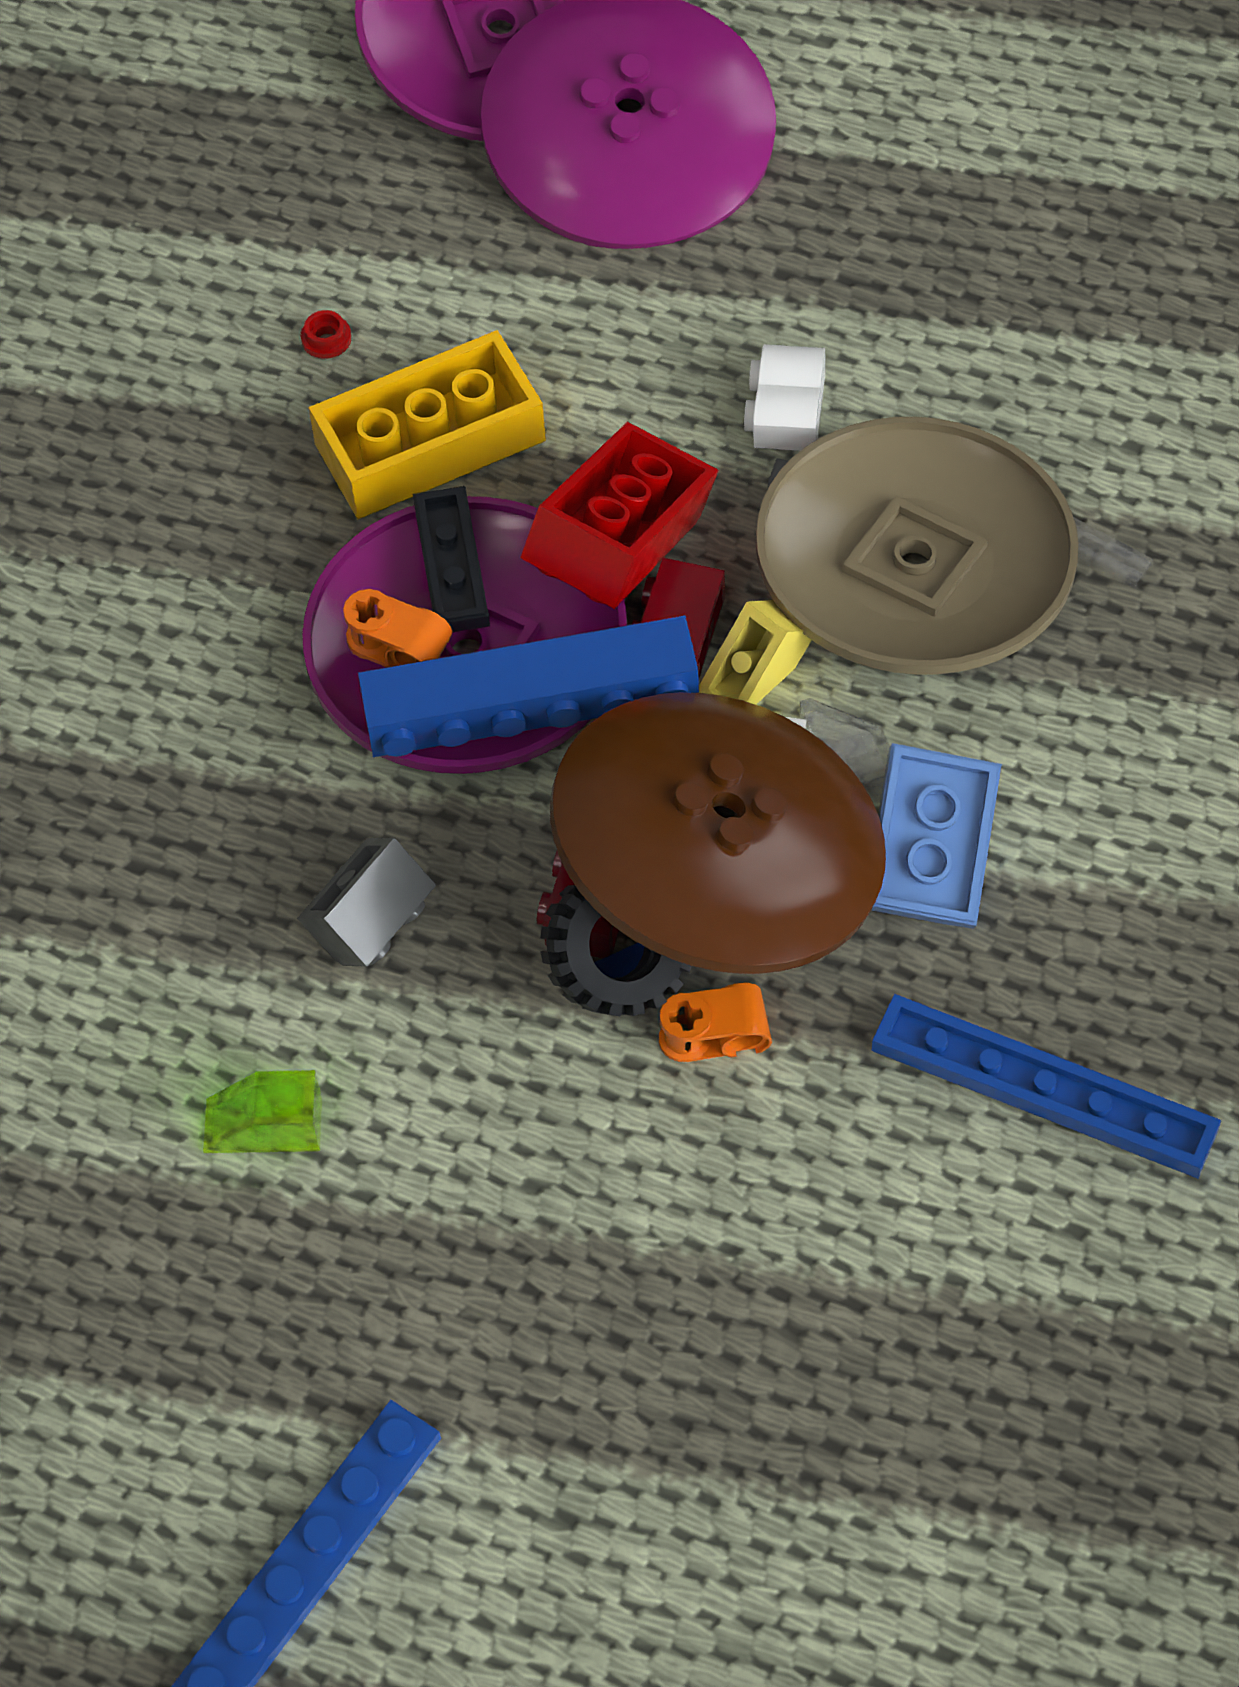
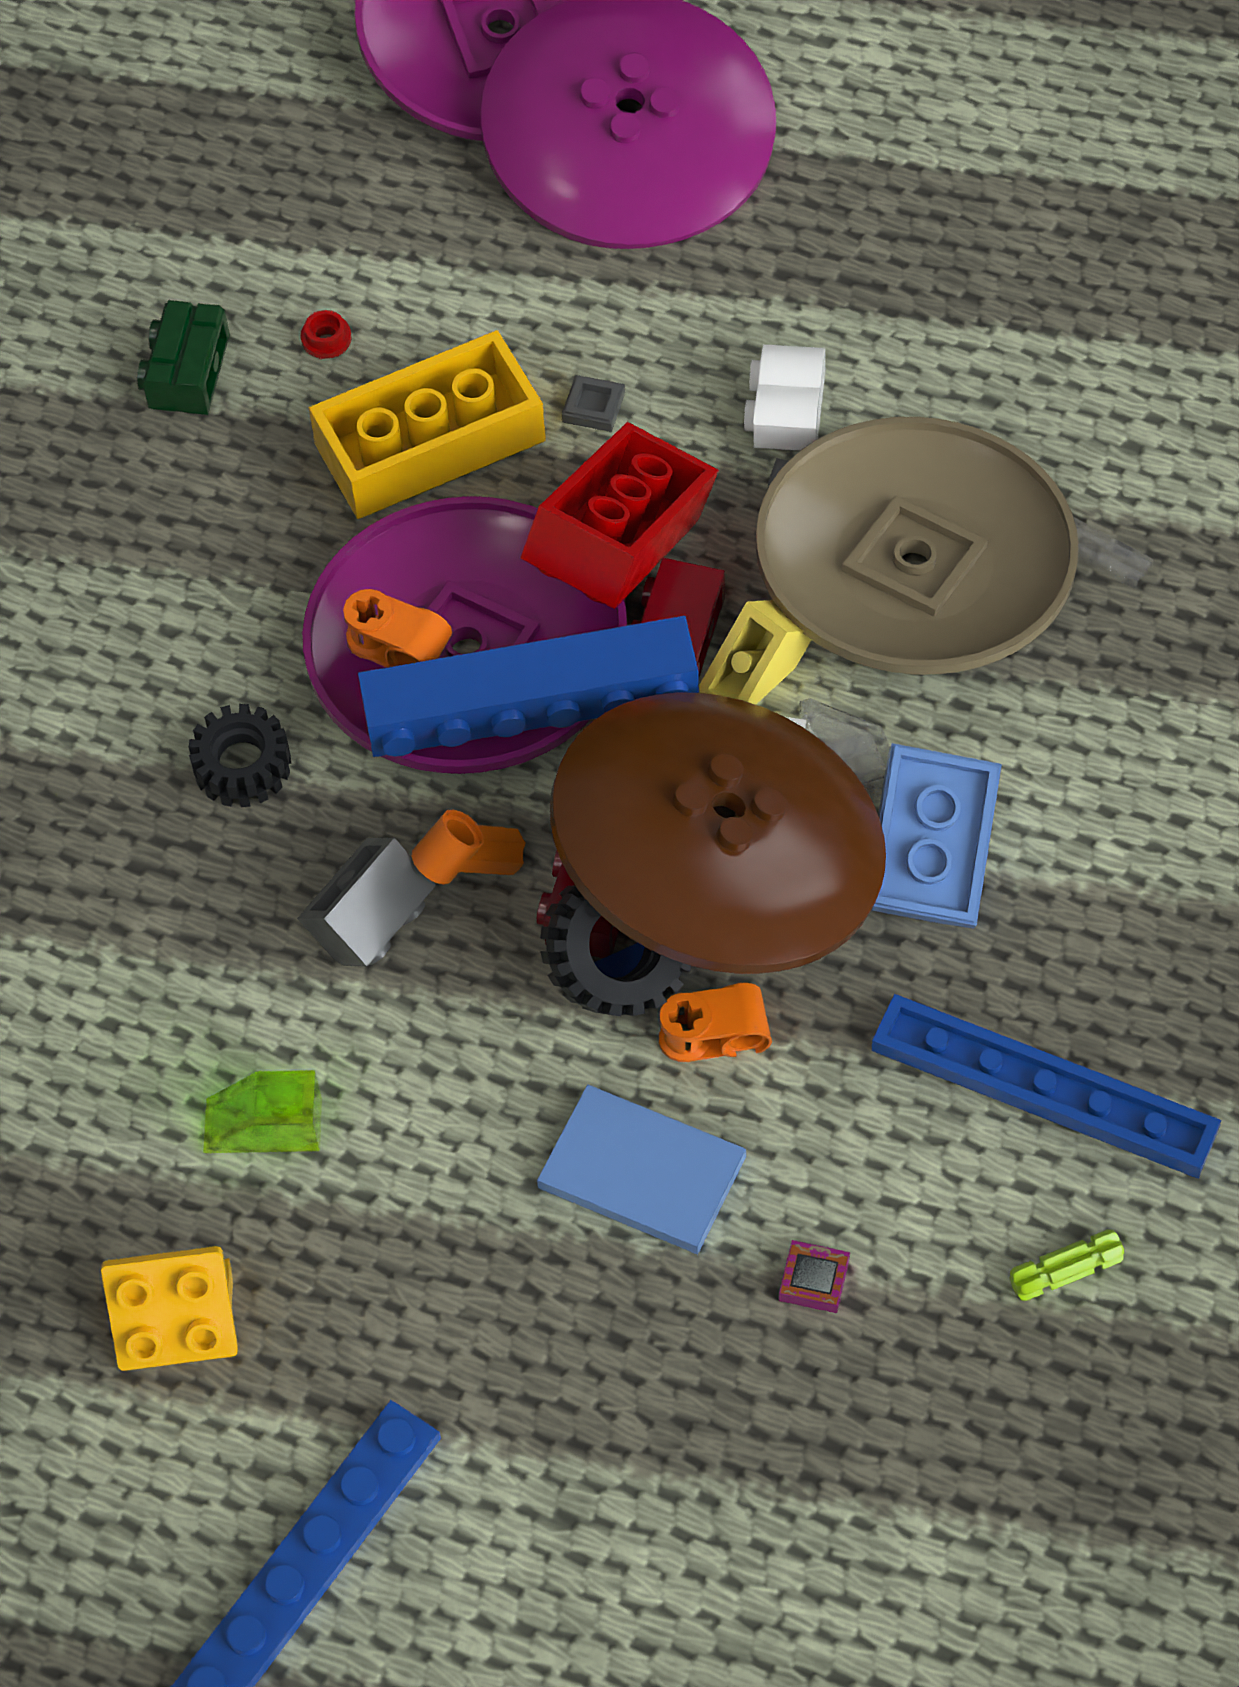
black tile [412,486,490,633] -> none
none -> yellow bracket [101,1246,238,1371]
none -> dark green brick [137,300,230,415]
none -> black tyre [188,704,291,808]
none -> orange piece [411,809,526,885]
none -> medium blue tile [537,1084,746,1255]
none -> dark grey tile [562,375,625,432]
none -> tile [779,1240,850,1313]
none -> lime axle [1009,1229,1125,1301]

